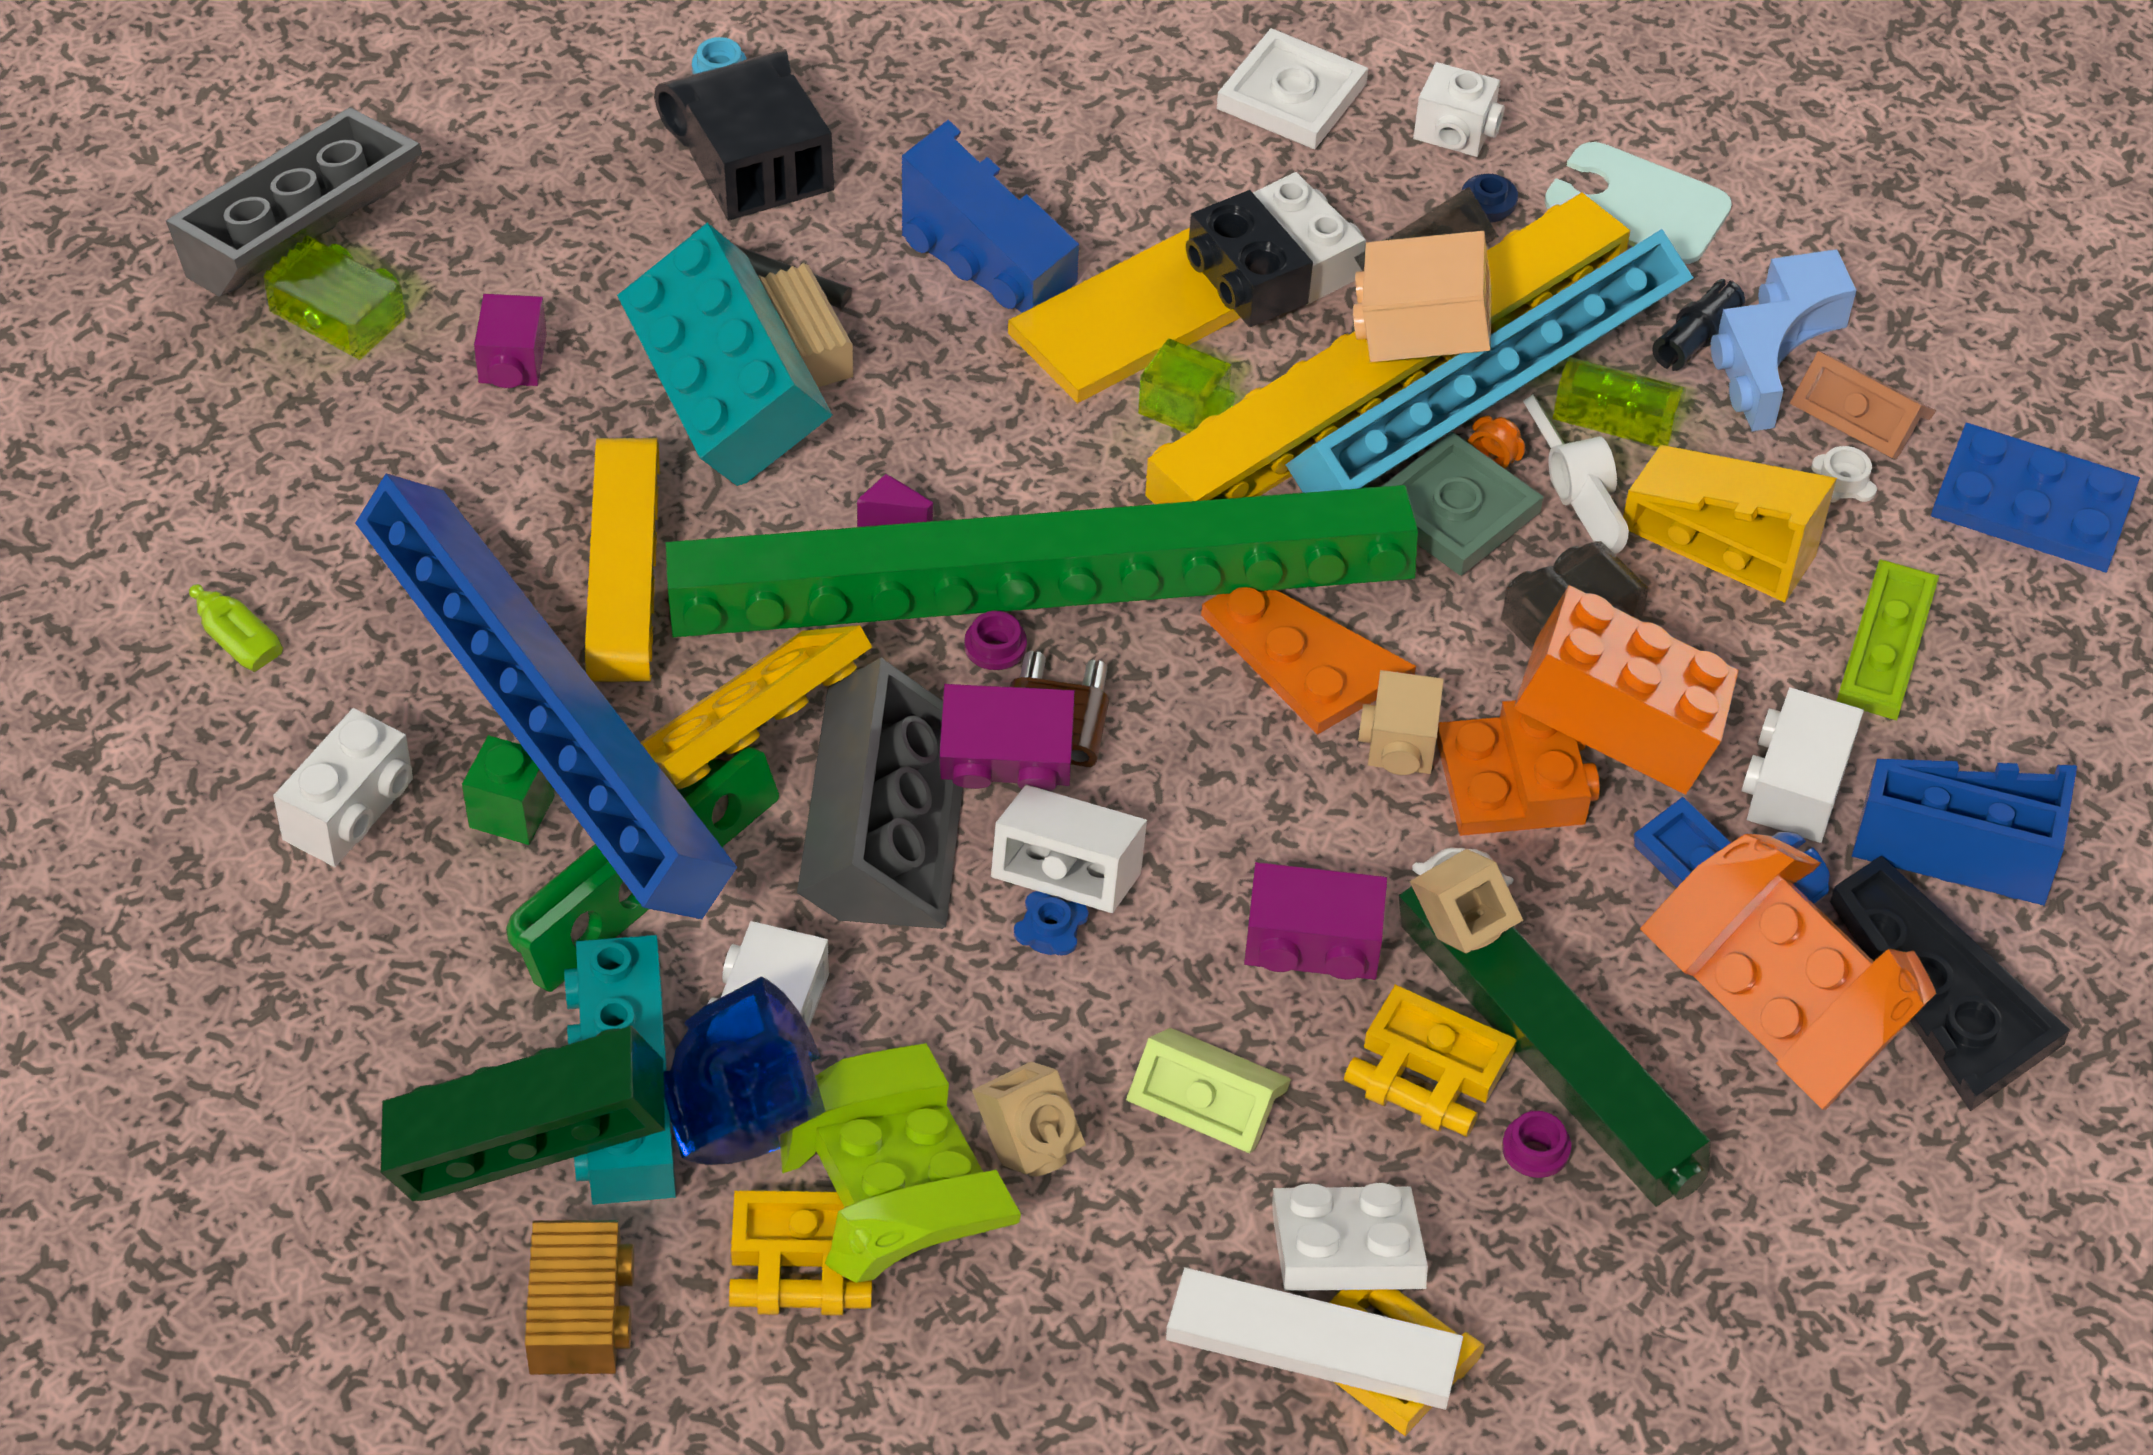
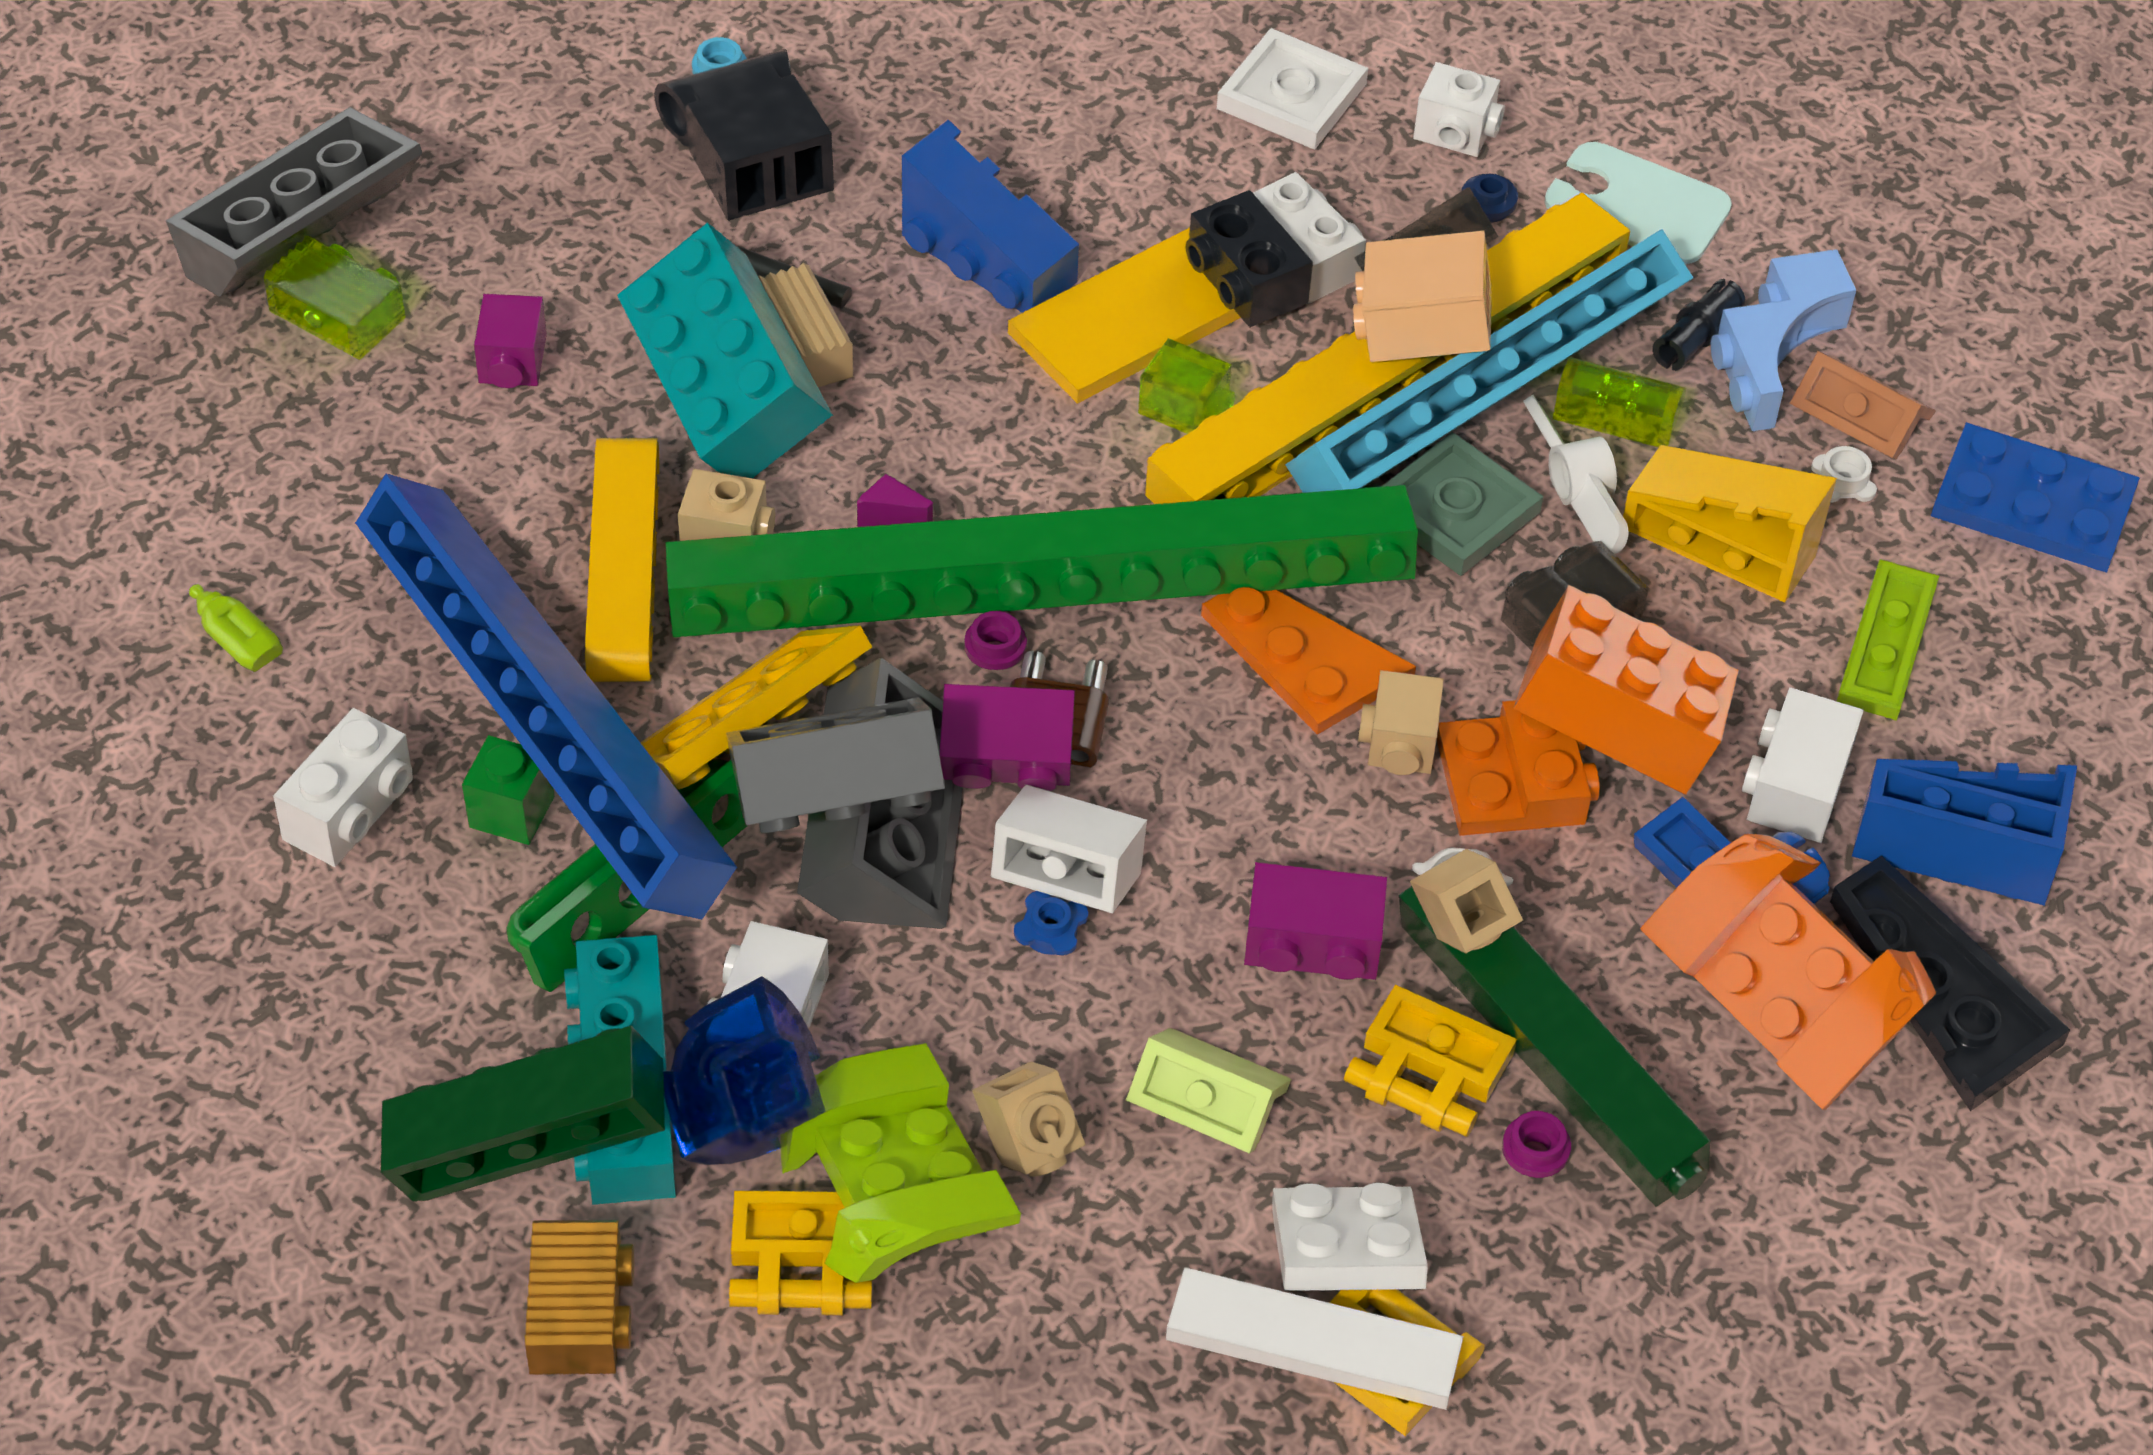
orange plate [1468,415,1525,469] -> none
none -> tan brick [678,469,775,541]
none -> dark grey slope [726,697,945,833]

